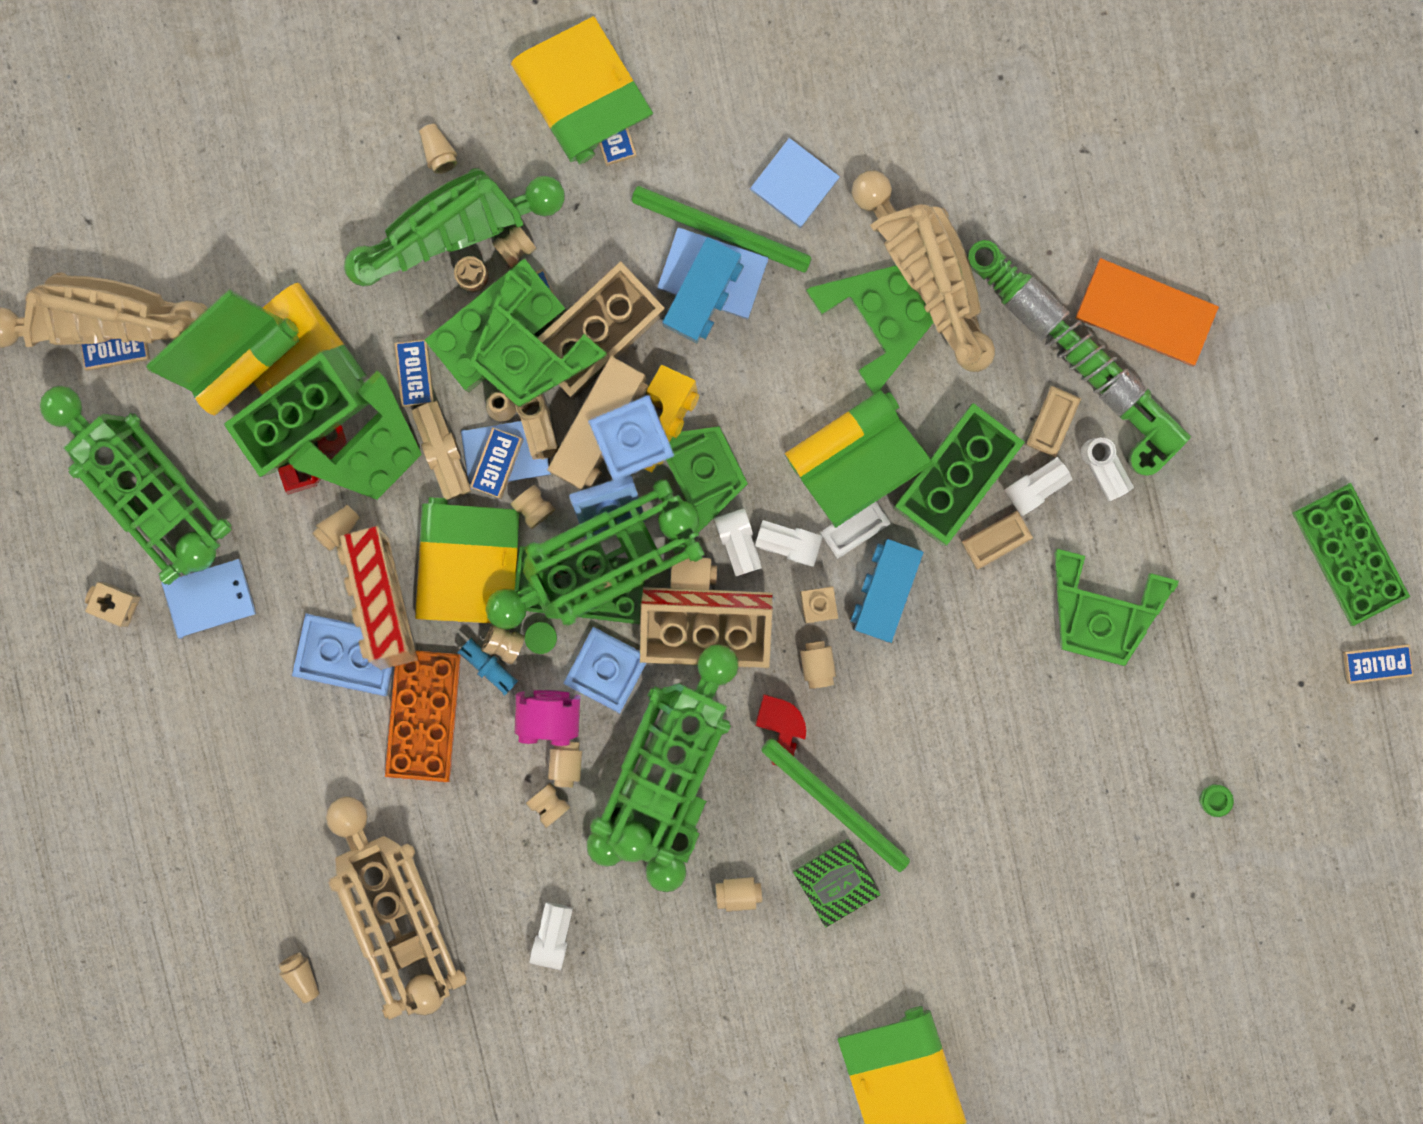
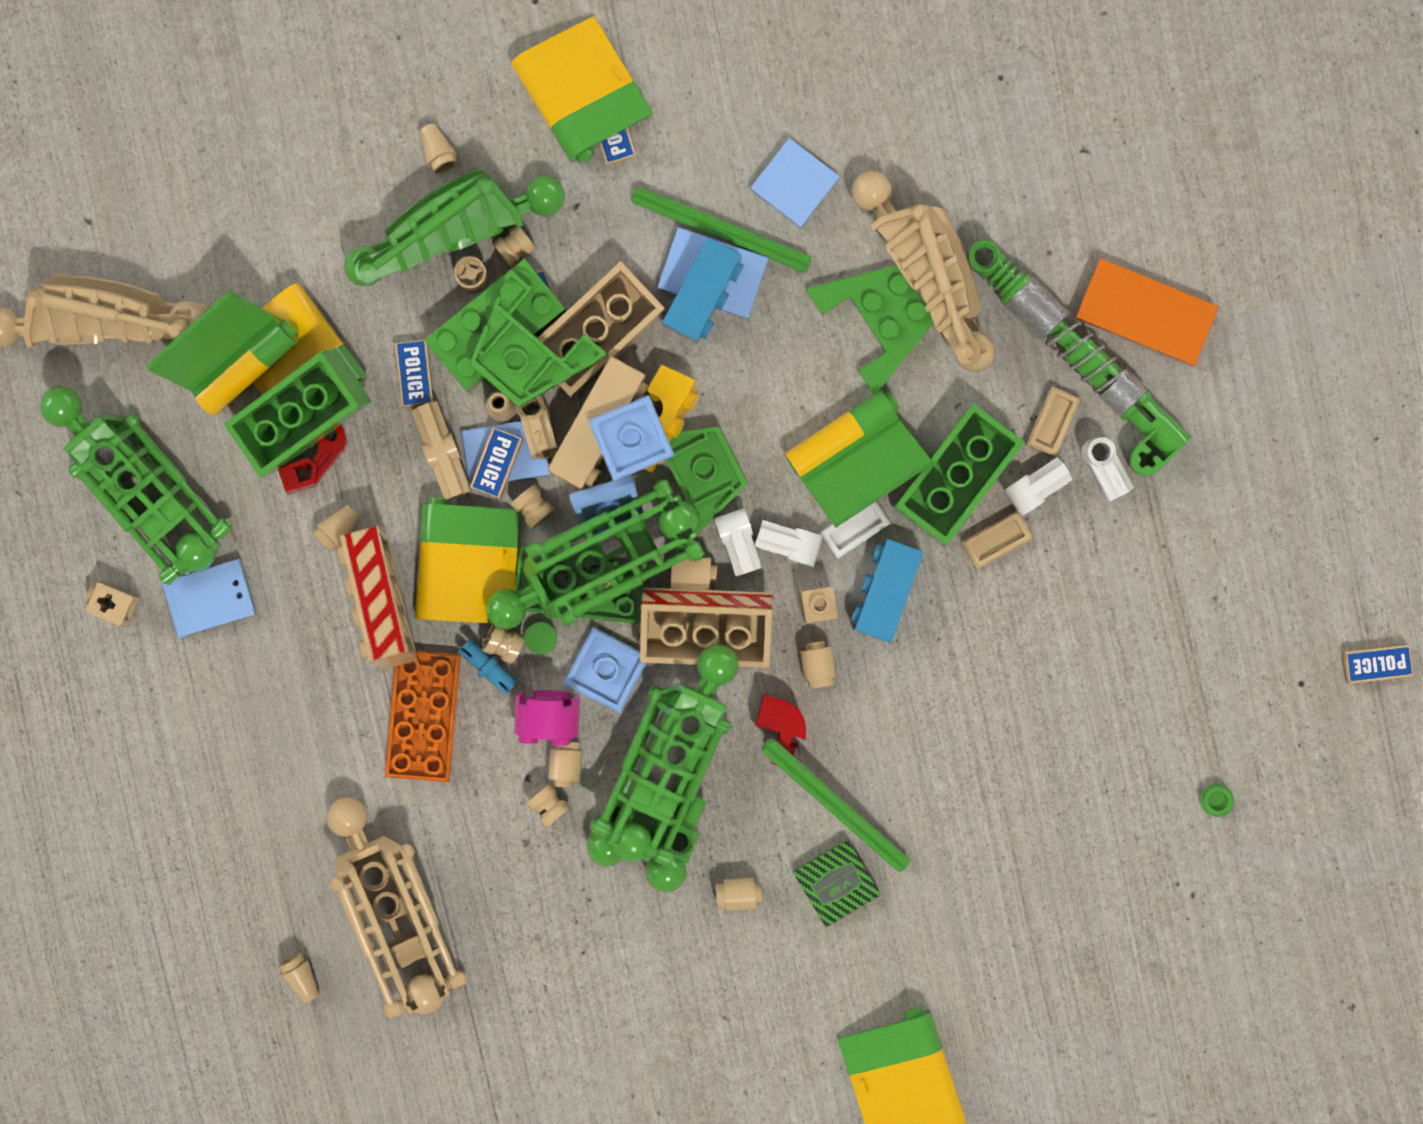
tile [80,339,150,371] -> none
bright green wing [288,370,422,500] -> none
light blue tile [292,613,394,696] -> none
white piece [529,902,573,971] -> none
bright green wing [1055,549,1179,666] -> none
bright green tile [1292,483,1410,626] -> none

